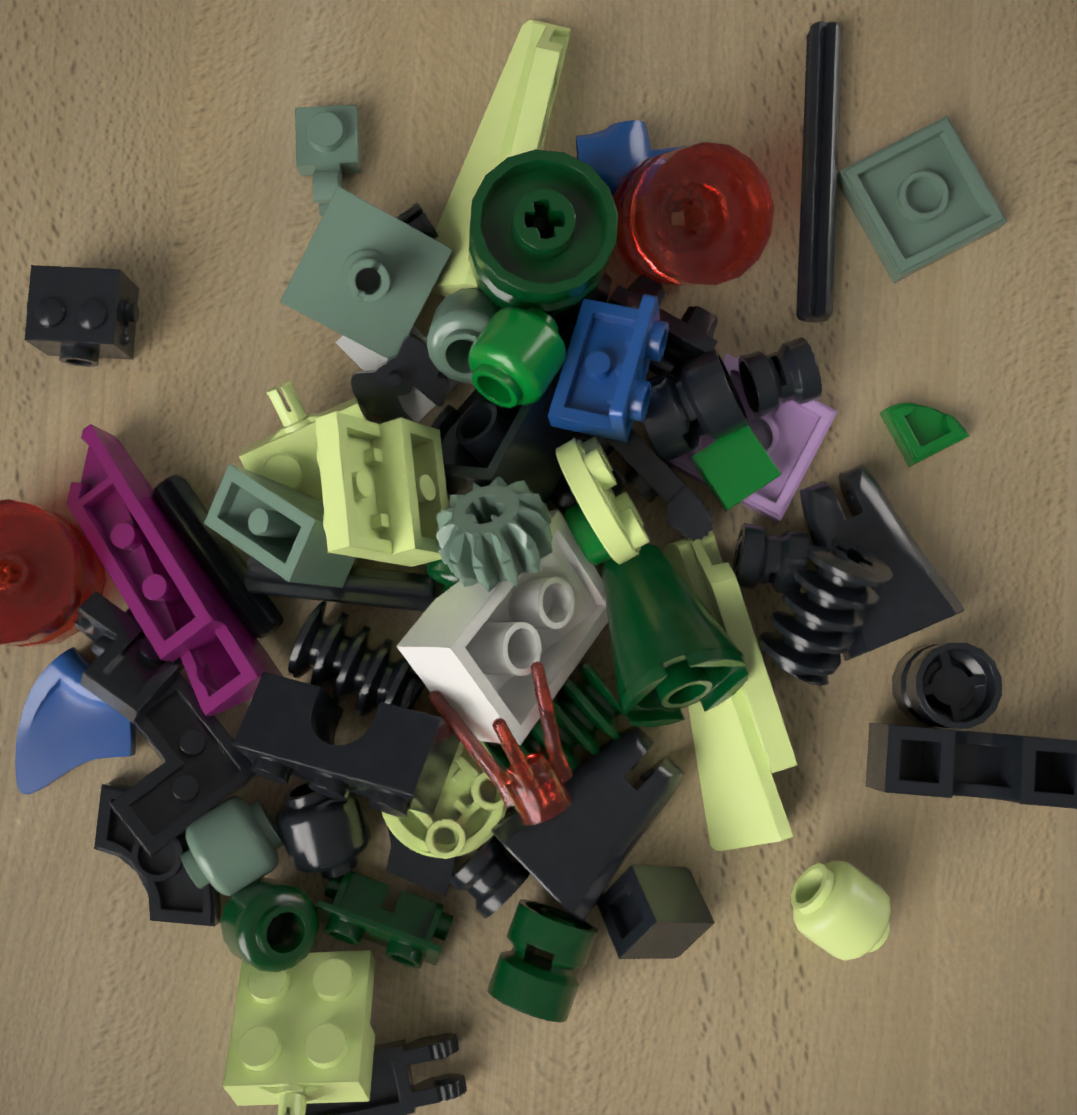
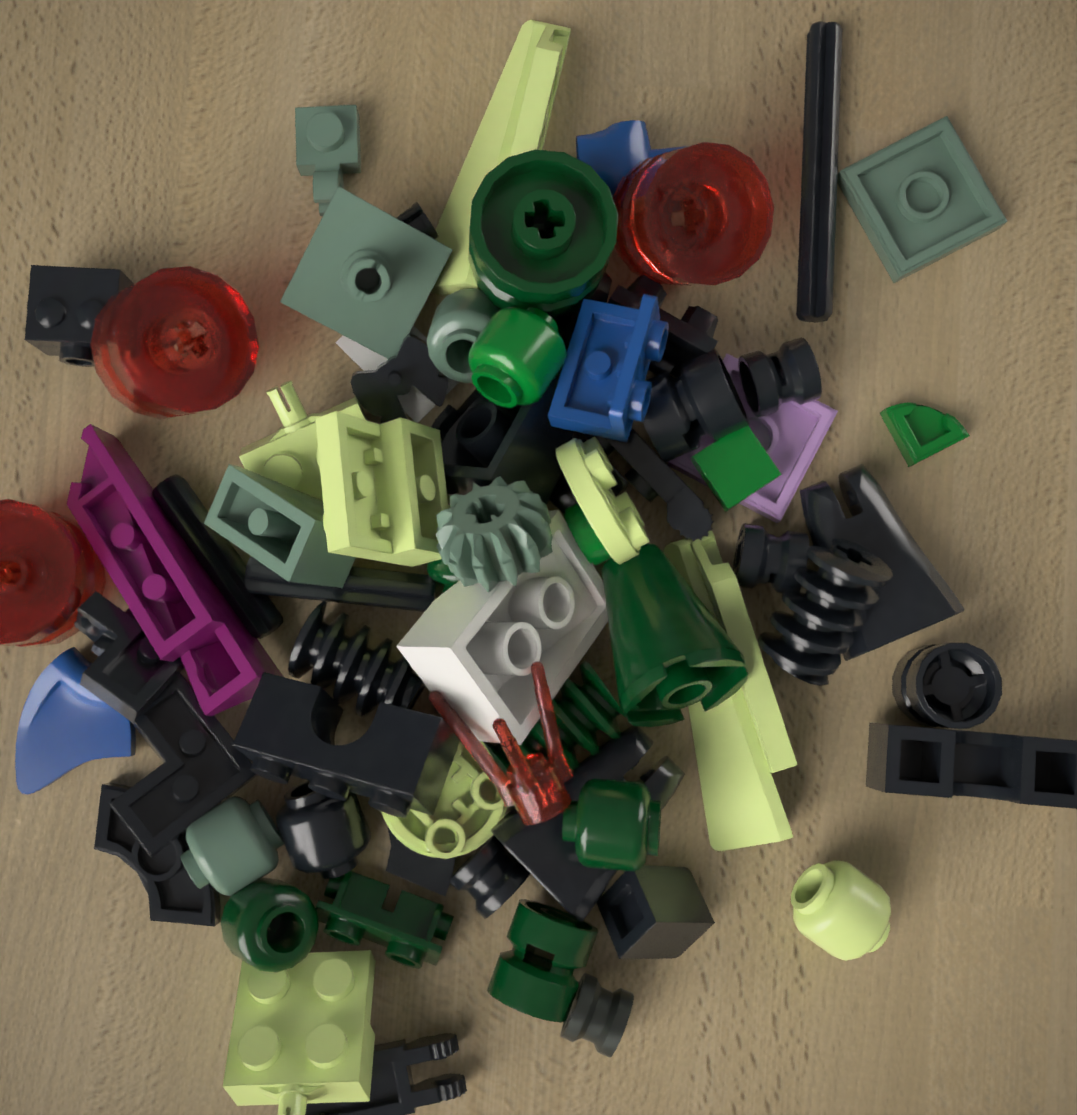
none -> clear red wheel [90,266,259,419]
none -> pearl dark grey wheel [561,973,634,1058]
none -> dark green head [562,778,661,871]

